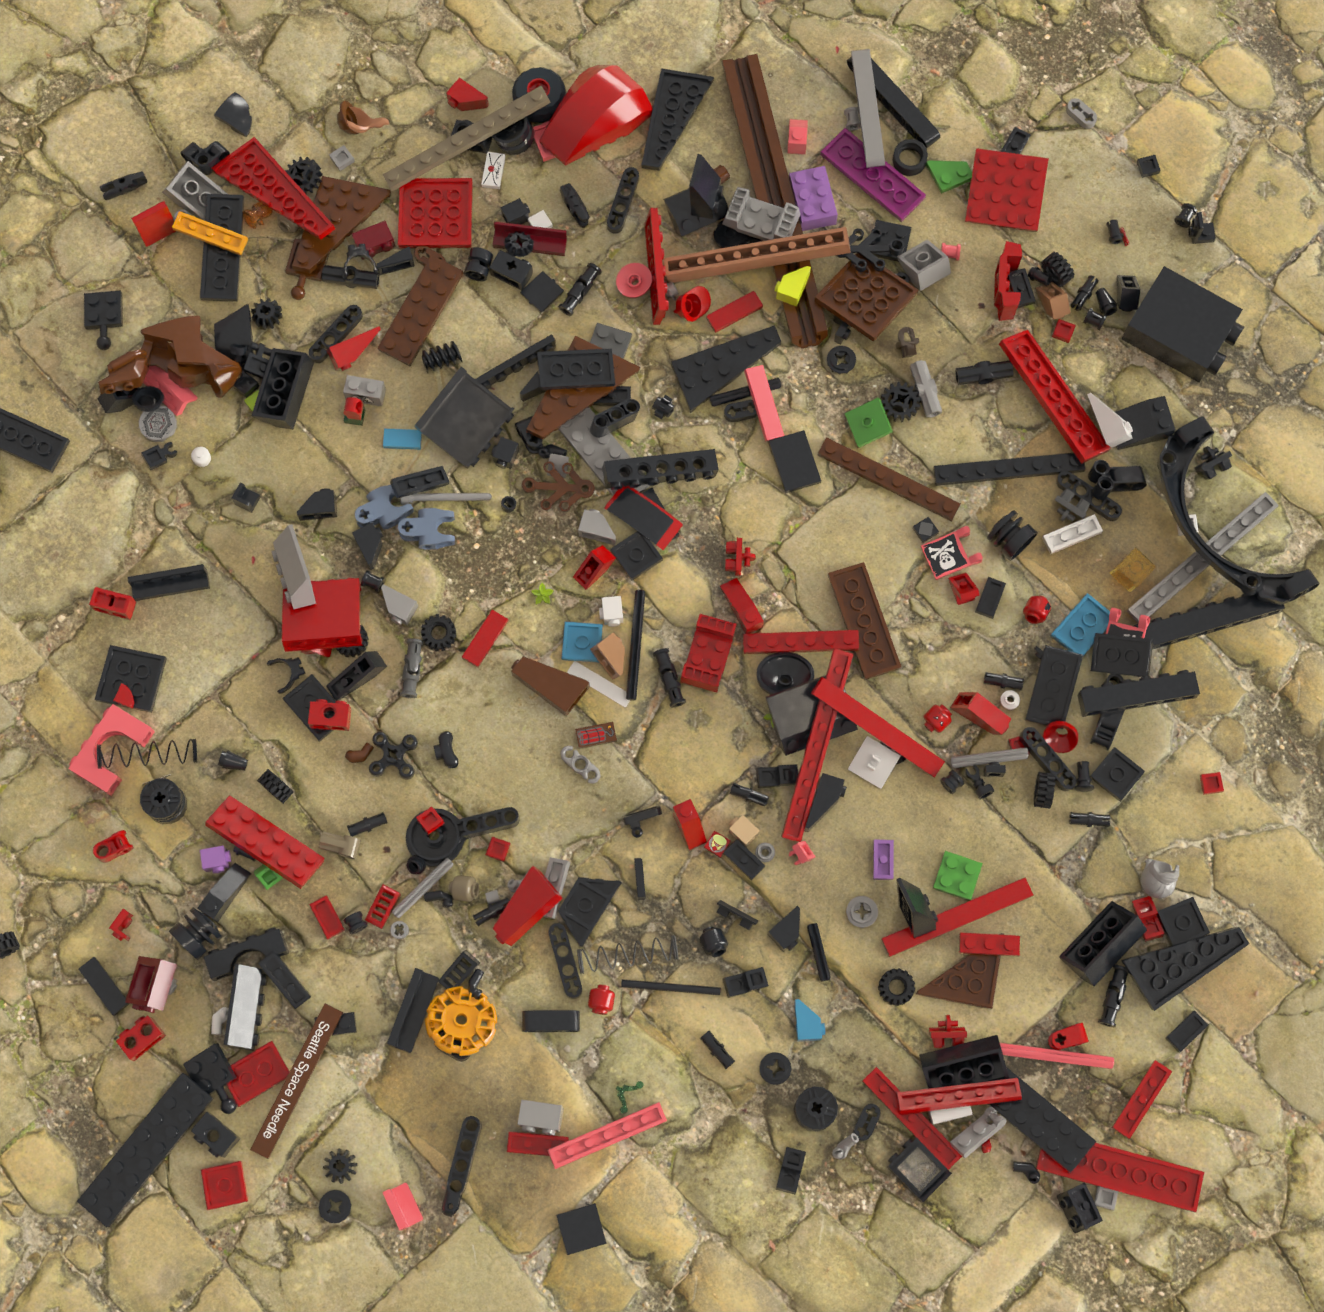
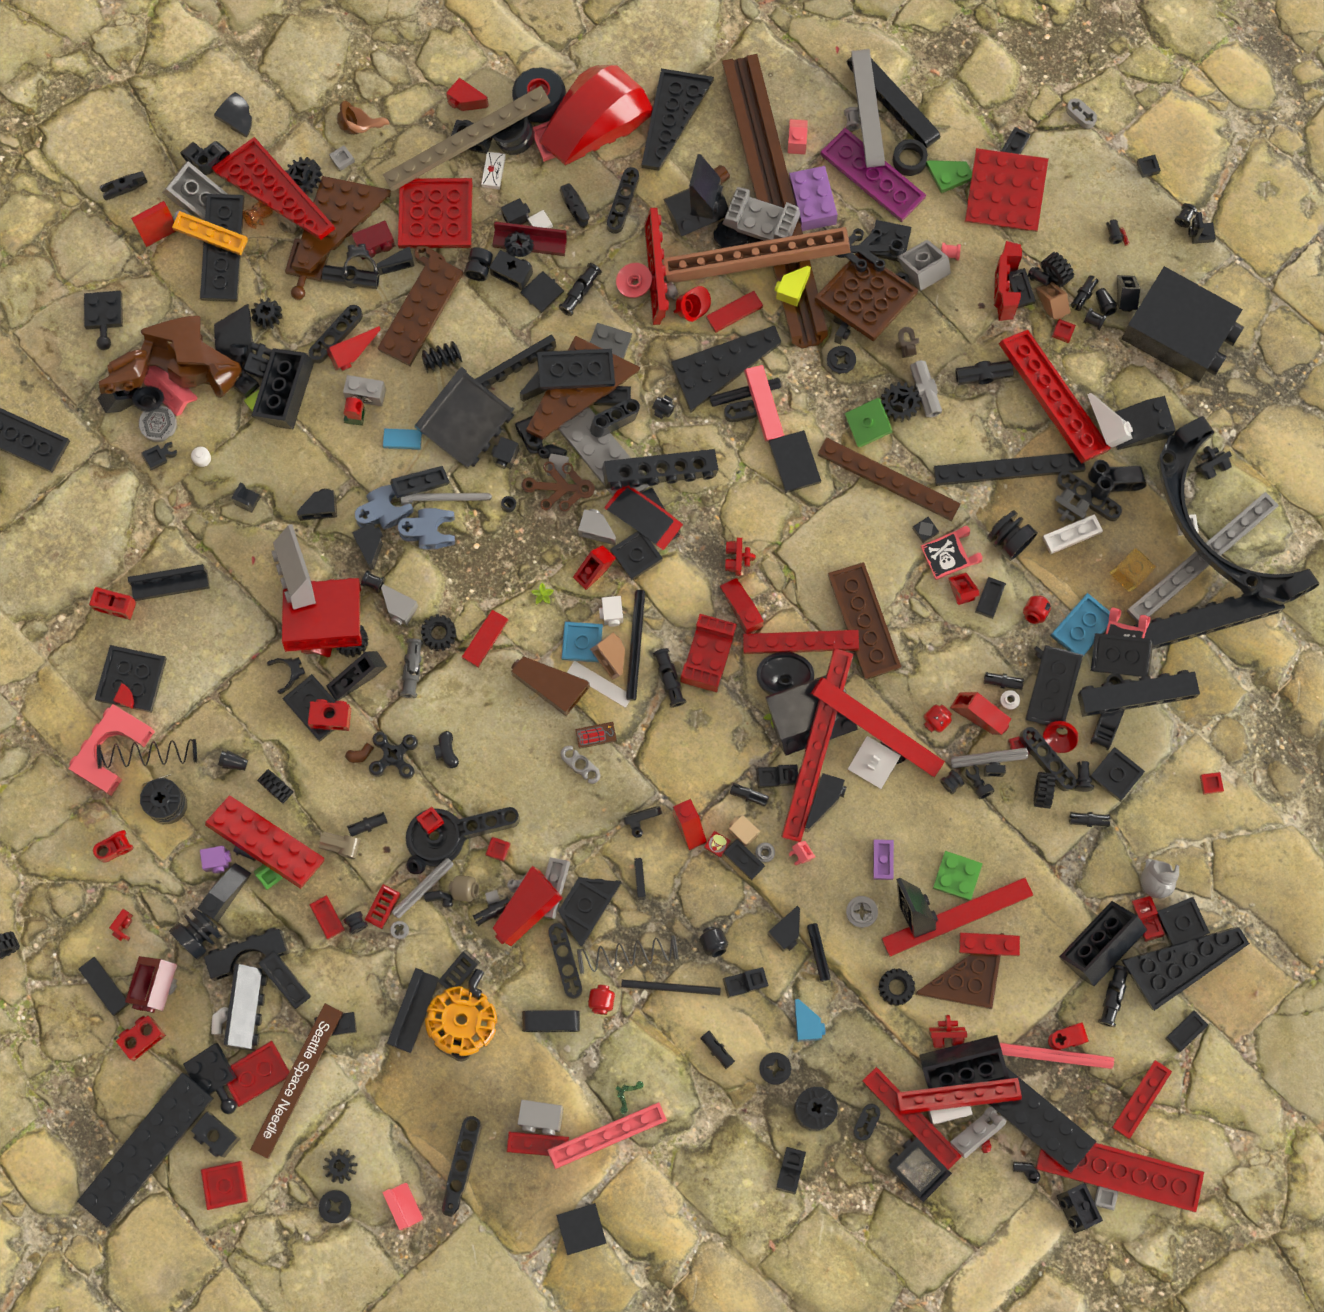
black piece [716,900,759,930] -> none
light grey arm [832,1133,859,1160] -> none

